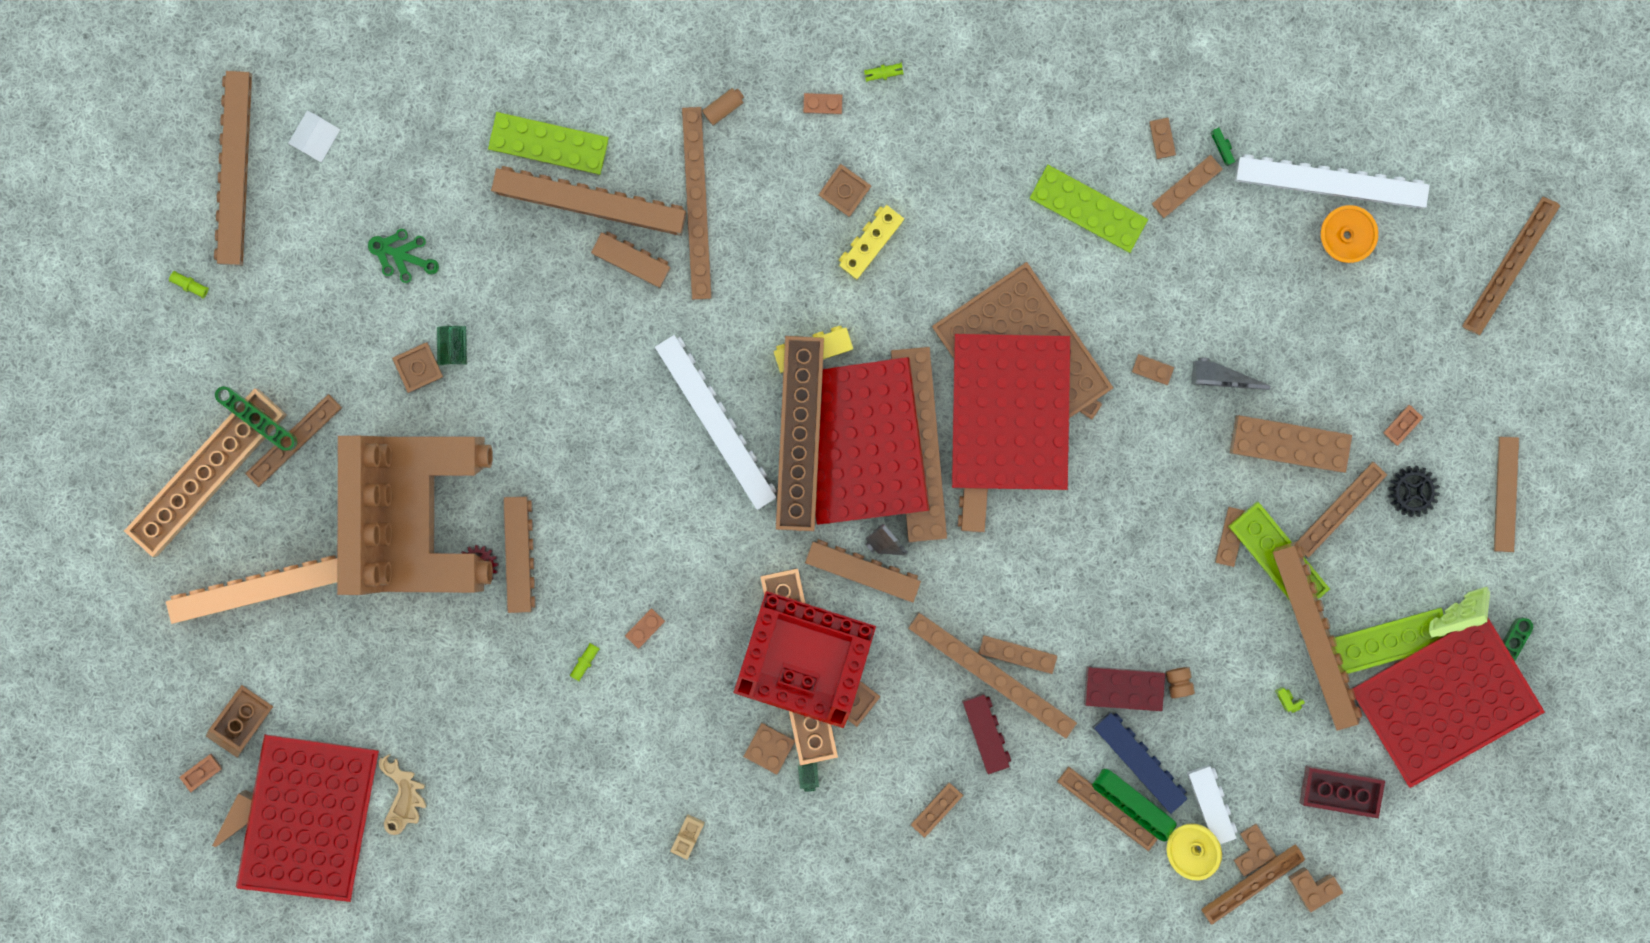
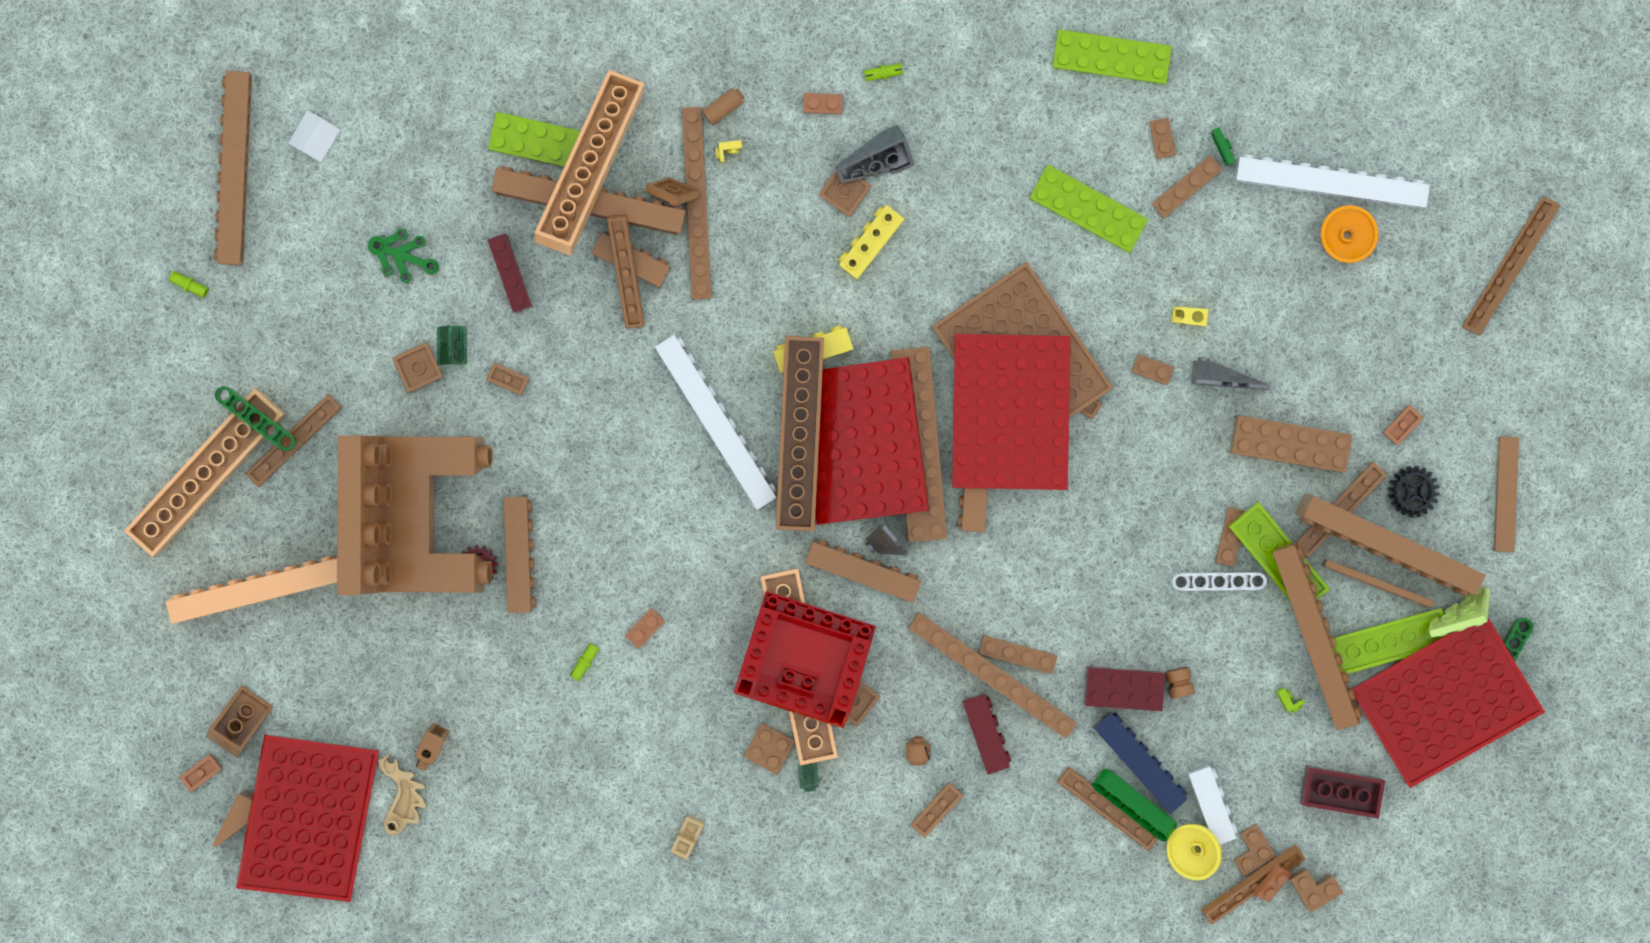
none -> medium nougat torso [415,723,450,771]
none -> medium nougat plate [486,362,530,396]
none -> dark red brick [488,233,533,313]
none -> light nougat brick [535,70,645,256]
none -> medium nougat tile [607,214,645,329]
none -> medium nougat plate [646,177,700,206]
none -> light yellow bracket [715,140,742,163]
none -> flat silver wedge [835,125,915,183]
none -> medium nougat head [906,736,931,766]
none -> lime plate [1052,29,1172,85]
none -> light yellow leg [1171,307,1208,327]
none -> white beam [1171,572,1267,591]
none -> nougat plate [1253,863,1293,902]
none -> medium nougat brick [1295,493,1486,597]
none -> medium nougat tile [1322,559,1434,608]

